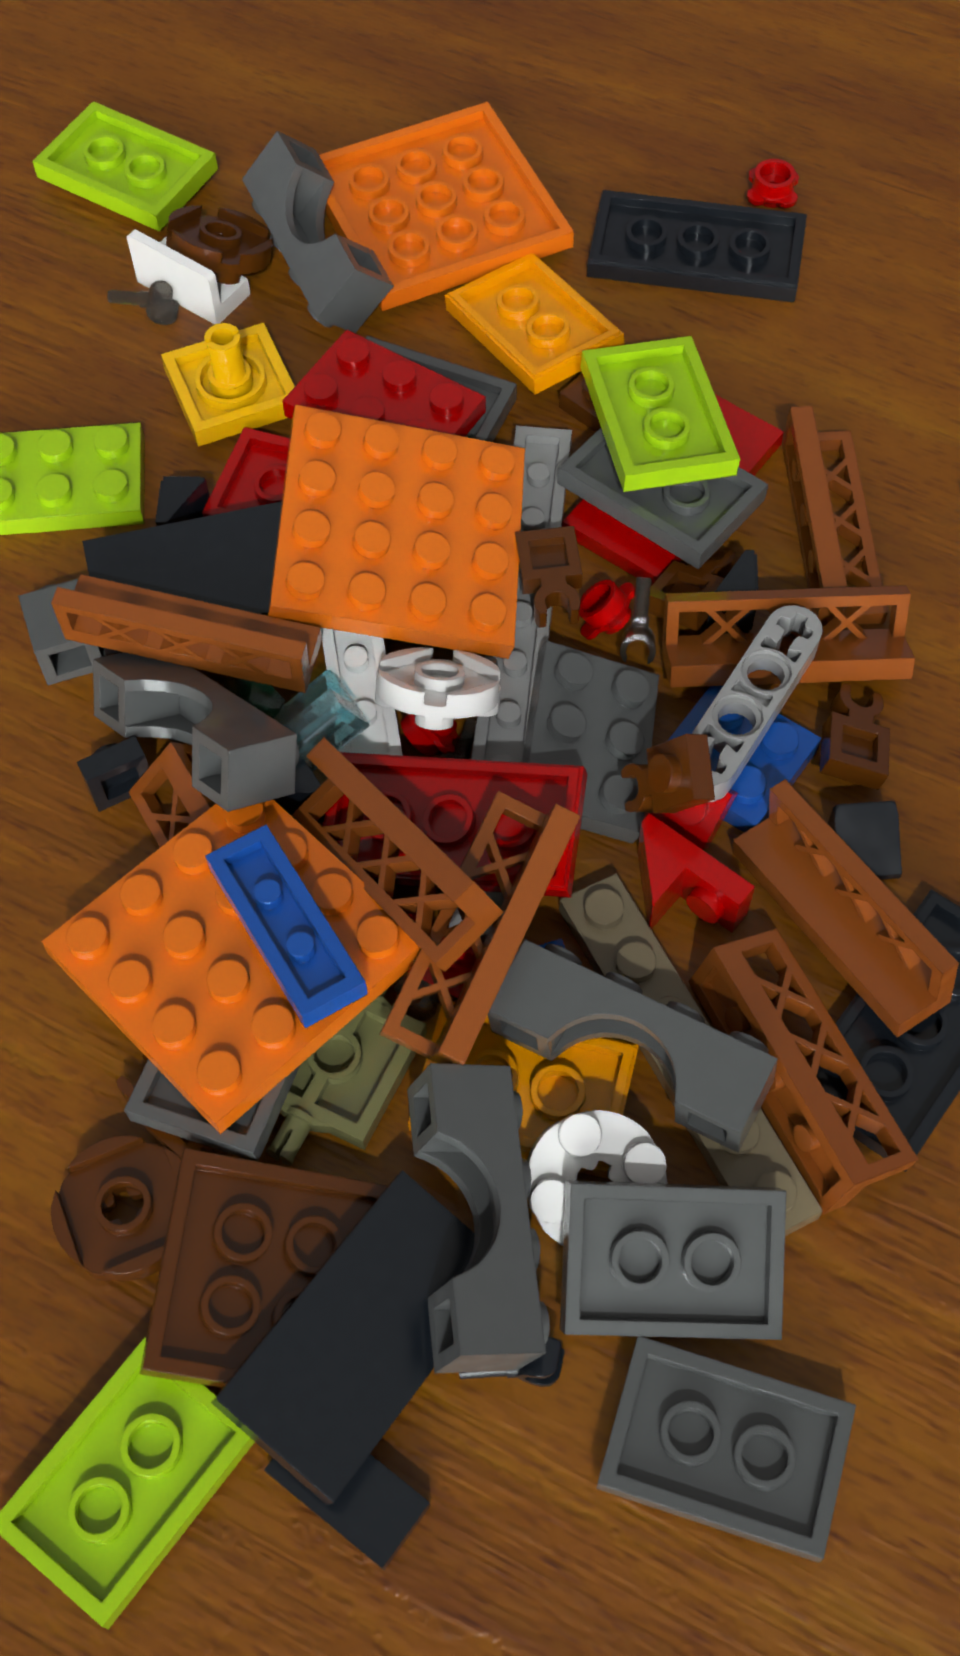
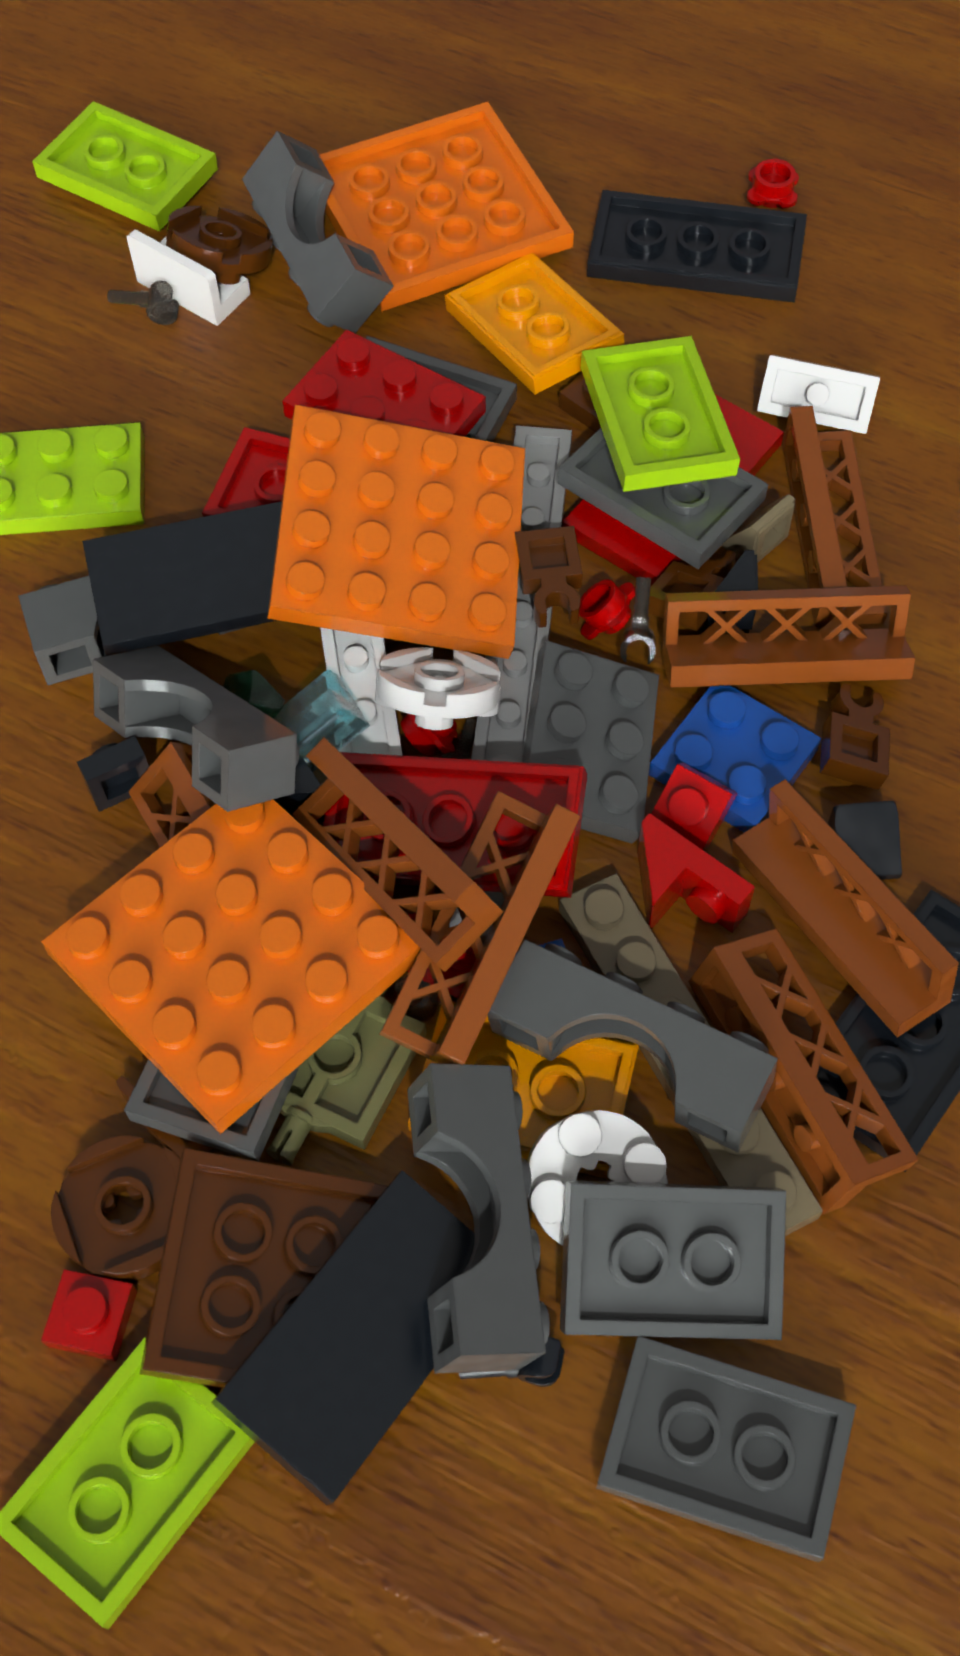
dark orange fence [51,574,322,693] -> none
black slope [155,476,210,526] -> none
yellow plate [161,323,295,447] -> none
blue plate [205,825,368,1028] -> none
black tile [264,1454,431,1570] -> none
reddish brown plate [621,734,715,813] -> none
light grey beam [692,605,823,802] -> none
none -> red plate [41,1269,138,1362]
none -> dark tan slope [721,494,795,563]
none -> white panel [757,355,880,434]

